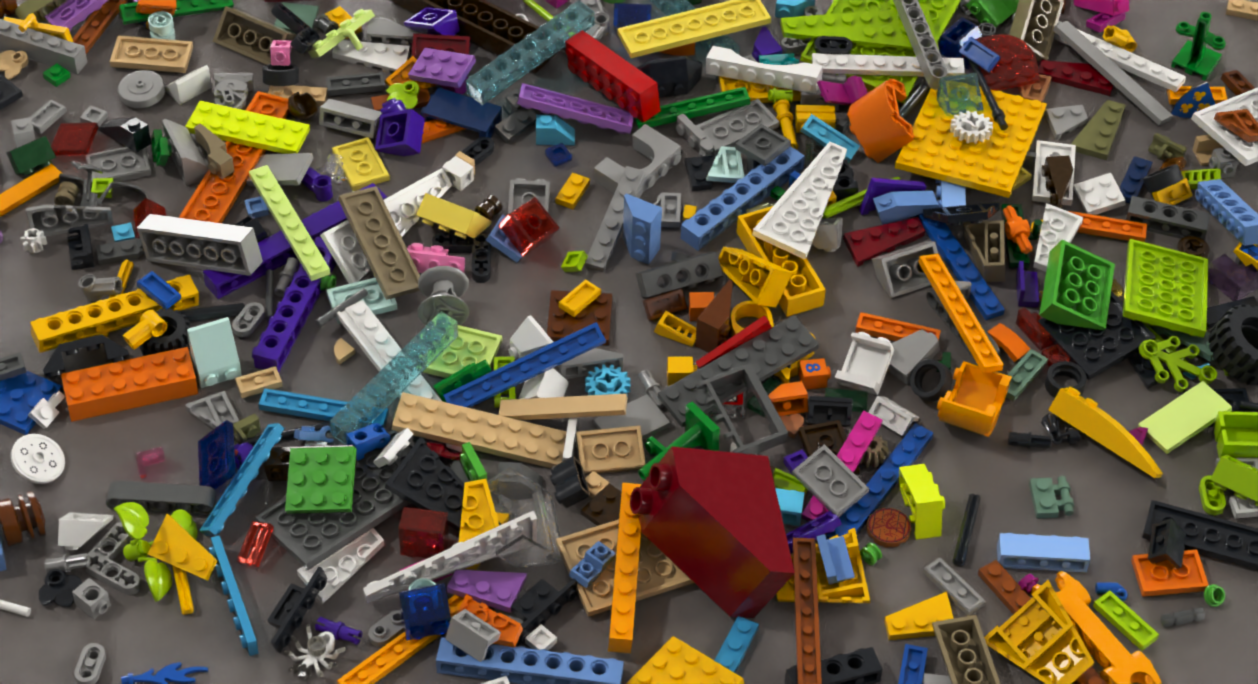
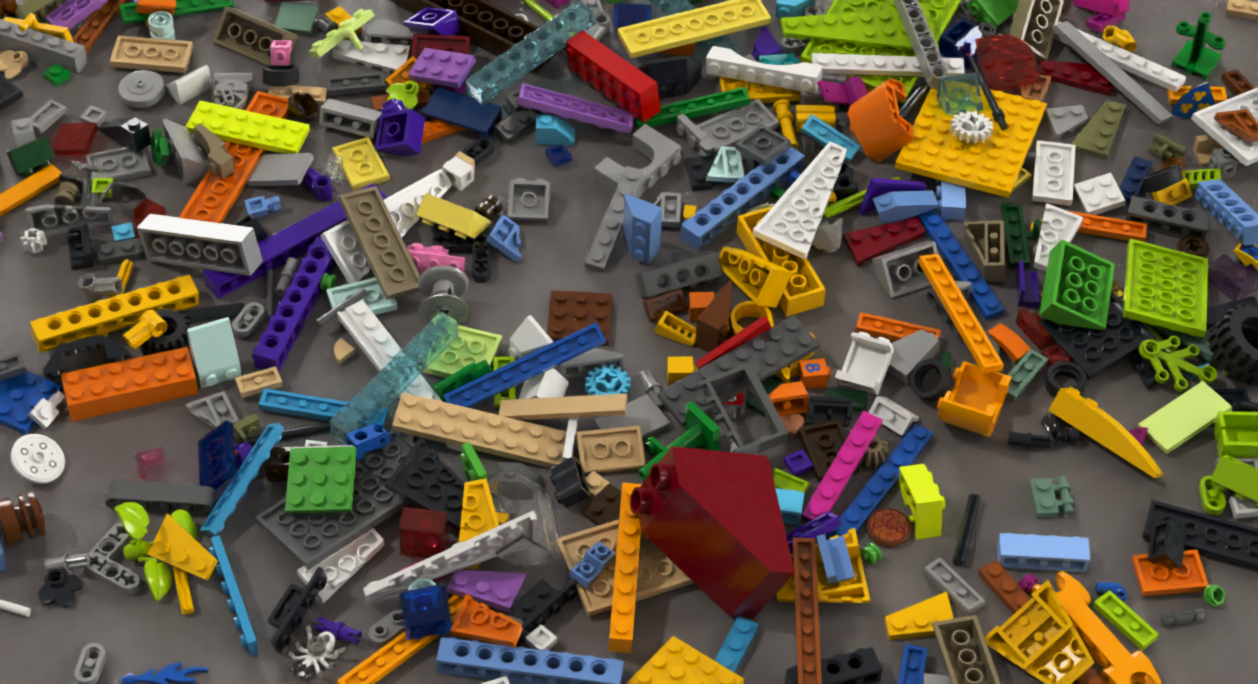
white slope [58,513,114,550] -> none
light grey brick [72,578,111,619] -> none
blue tile [137,271,181,310] -> none
clear red tile [237,521,274,567] -> none
yellowish green plate [249,165,330,281] -> none
black beam [271,3,320,54] -> none
medium blue plate [294,426,334,443] -> none
white plate [373,428,413,468] -> none
dark red plate [427,442,462,460] -> none
light grey panel [446,609,501,662] -> none
clear red brick [498,197,560,257] -> none
yellow plate [555,172,590,210] -> none
yellow tile [559,279,601,317] -> none
lime plate [561,251,588,272] -> none
lime pin [768,88,793,103] -> none
light grey tile [792,444,869,517] -> none
black plate [814,36,853,54] -> none
black wing [923,202,1000,226] -> none
blue tile [959,37,1001,73] -> none
orange axle [1003,205,1032,254] -> none
dark brown slope [1041,155,1073,209] -> none

